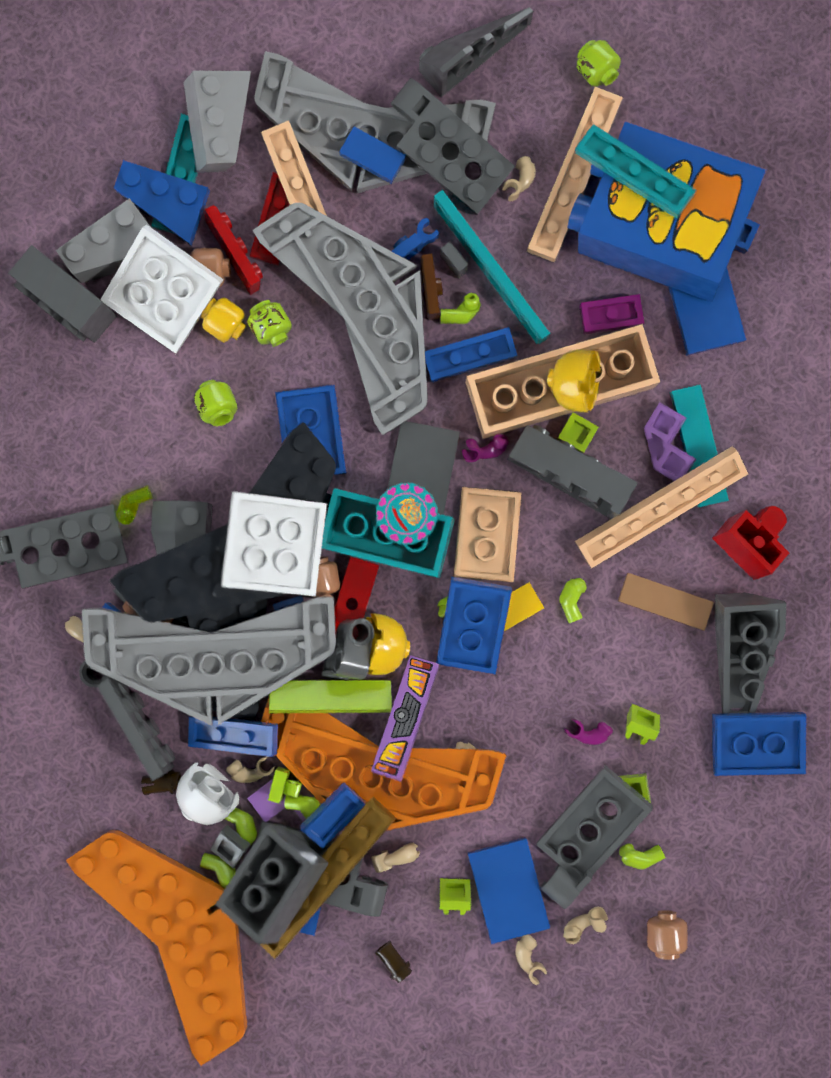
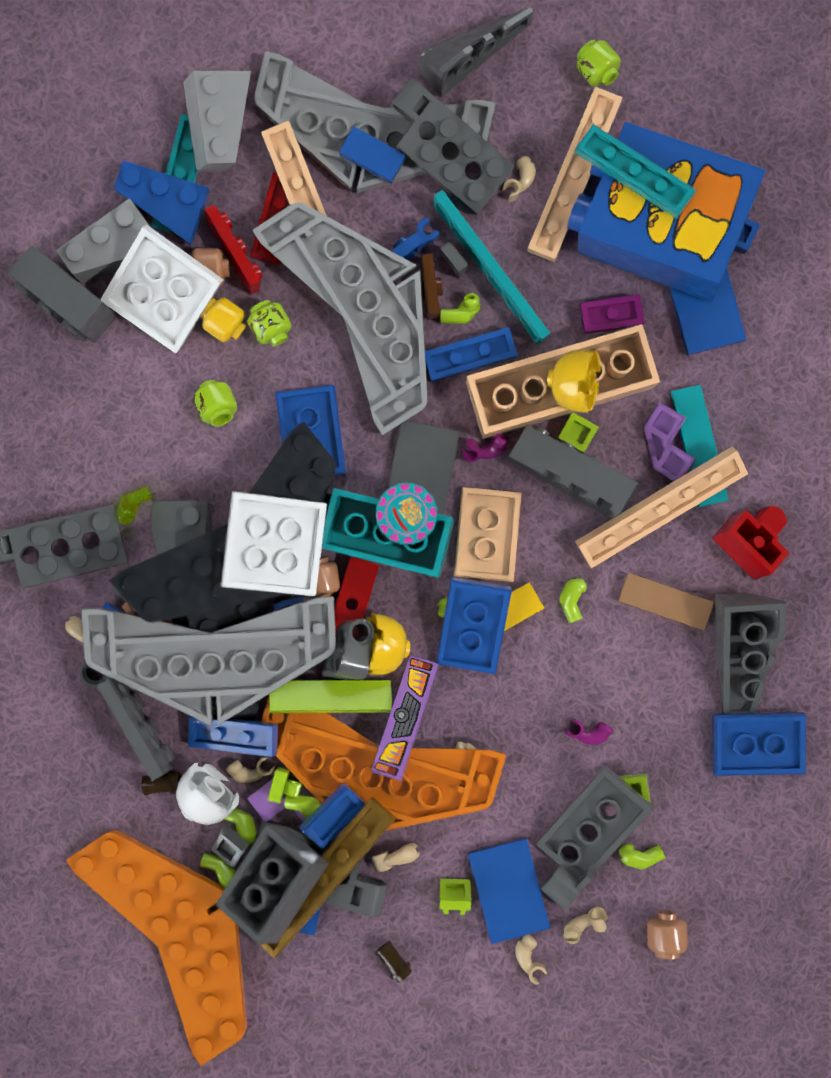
lime tile [625,704,660,745] -> none

